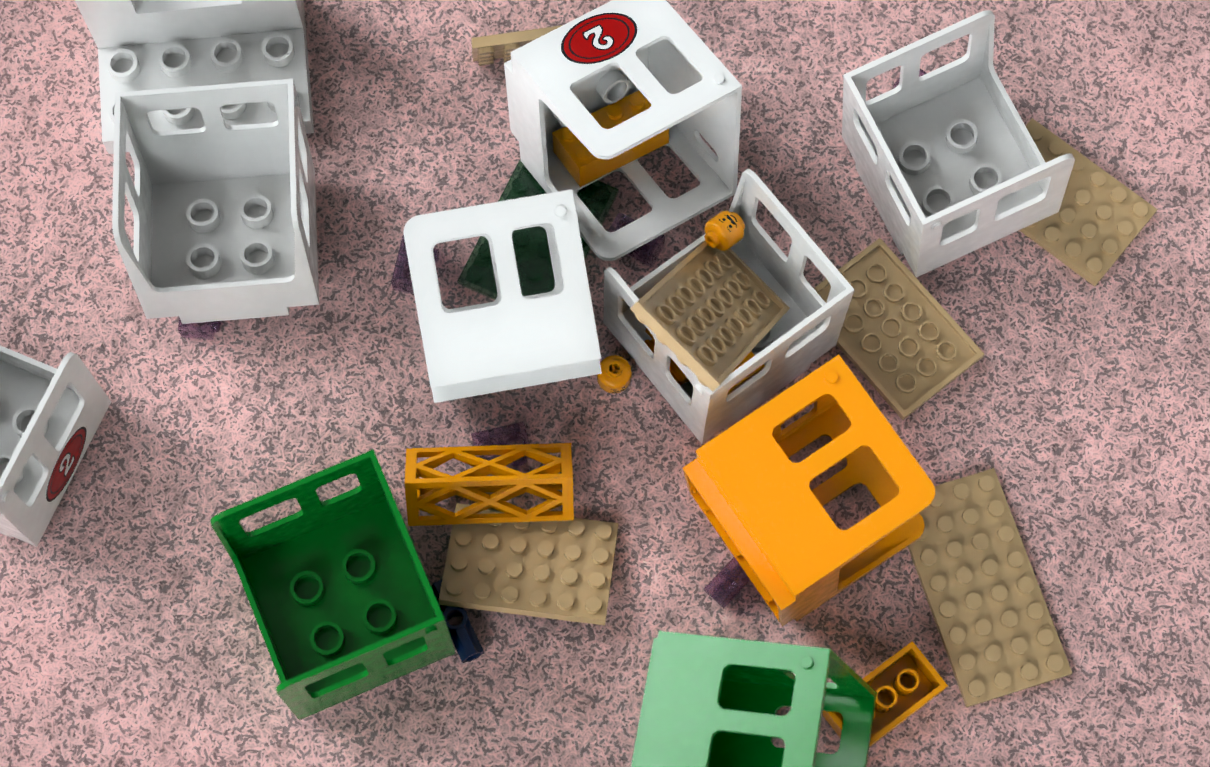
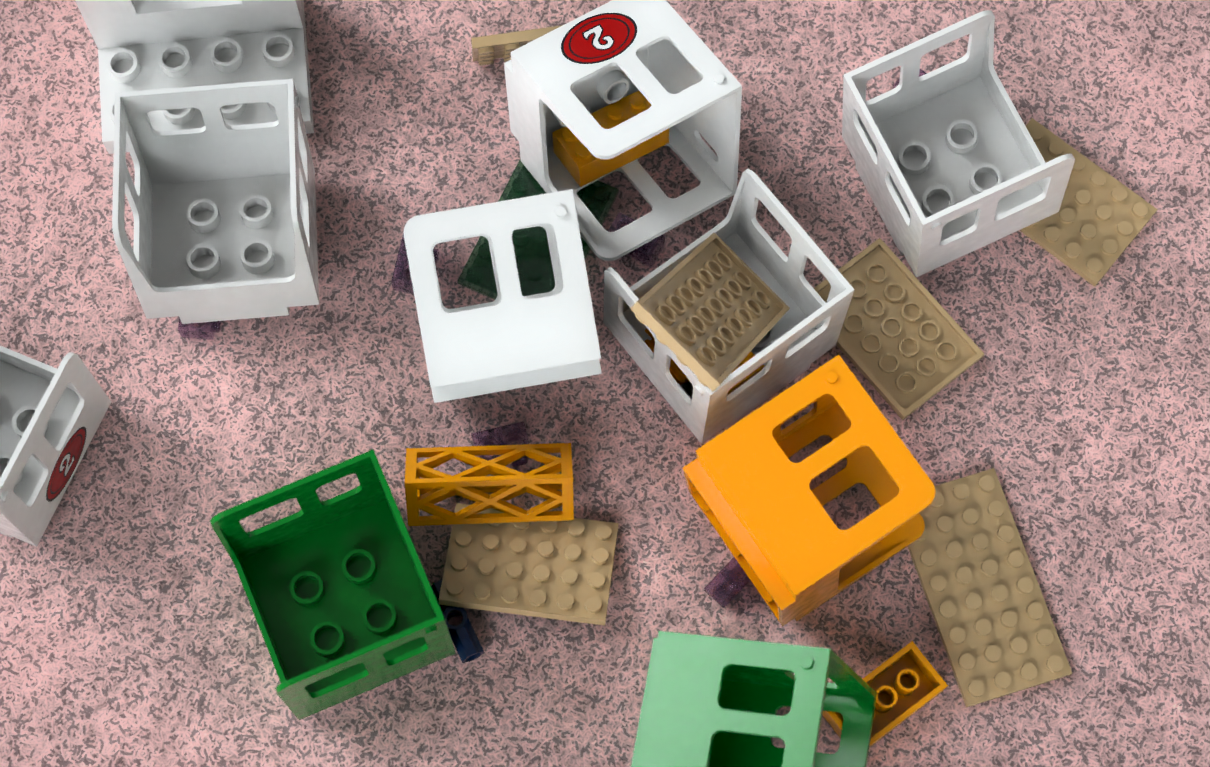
light orange head [597,355,632,394] -> none
light orange head [704,211,745,251] -> none

